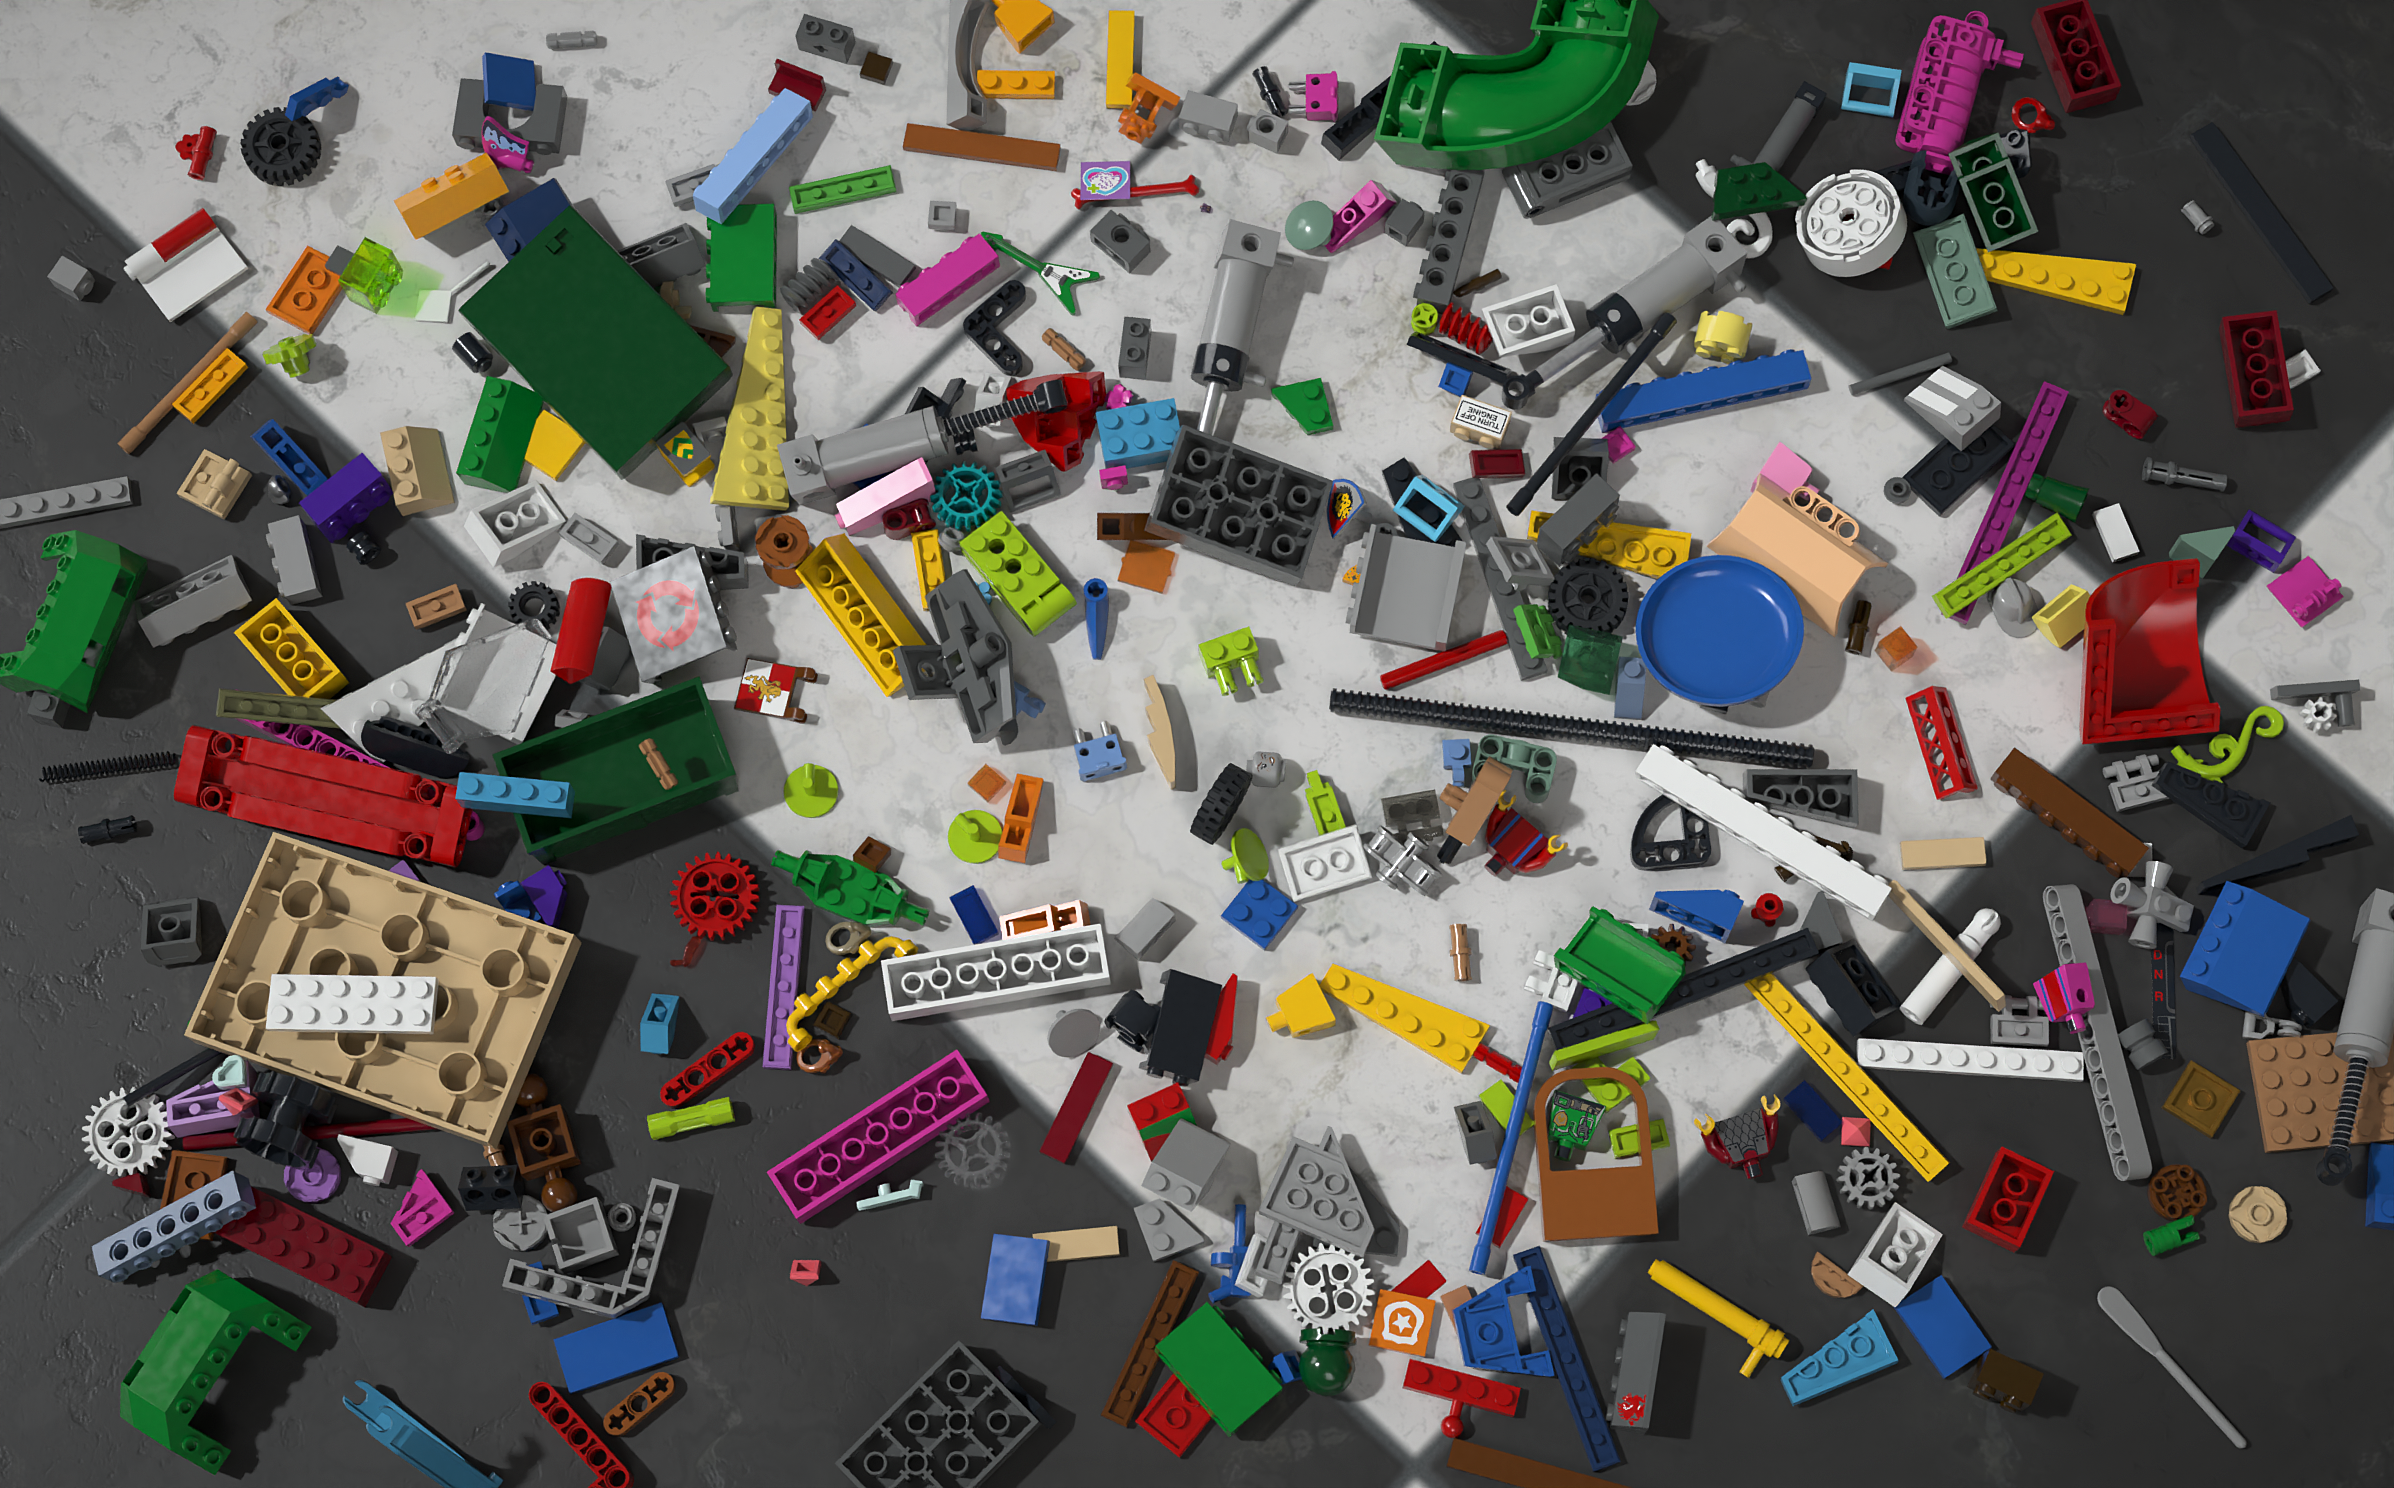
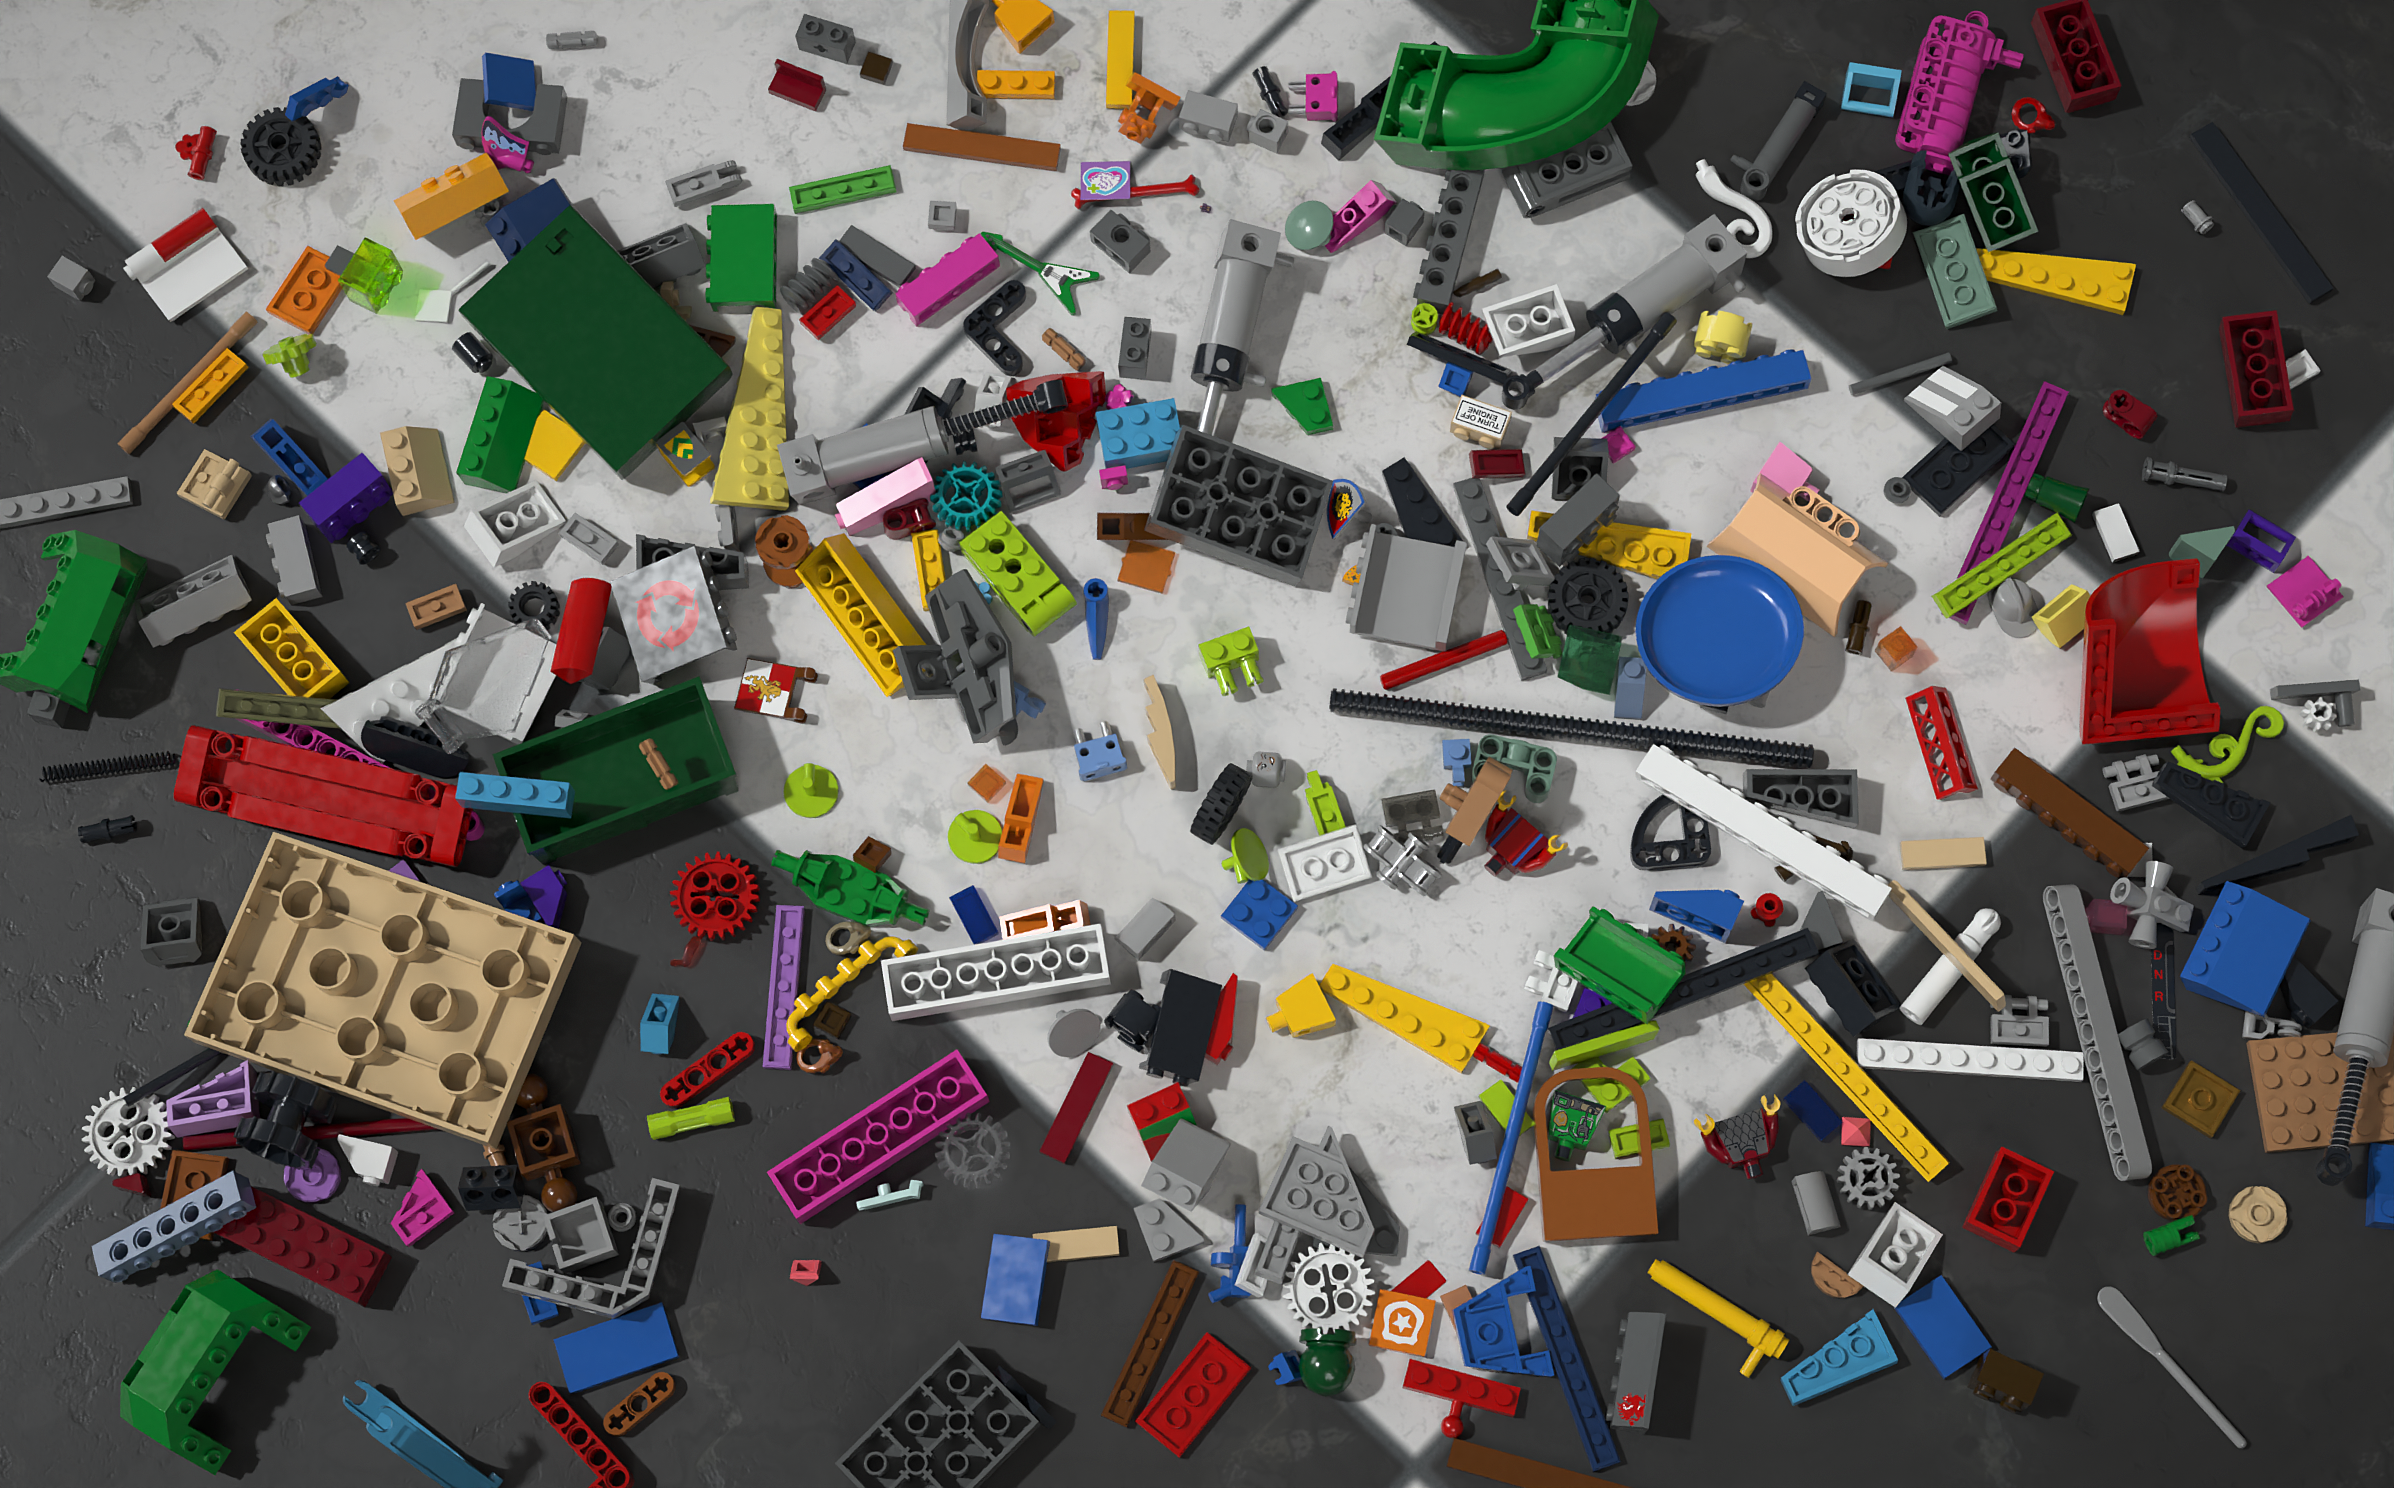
light aqua tile [212,1055,247,1090] -> none
coral slope [219,1088,258,1116] -> none
white plate [266,974,439,1034] -> none
light blue brick [693,88,813,224] -> none
green panel [1154,1302,1283,1438] -> none
medium azure tile [1393,474,1465,542] -> none
medium nougat pin [1449,924,1472,981] -> none
dark green wing [1711,162,1807,221] -> none
dark pink torso [2033,962,2095,1034] -> none

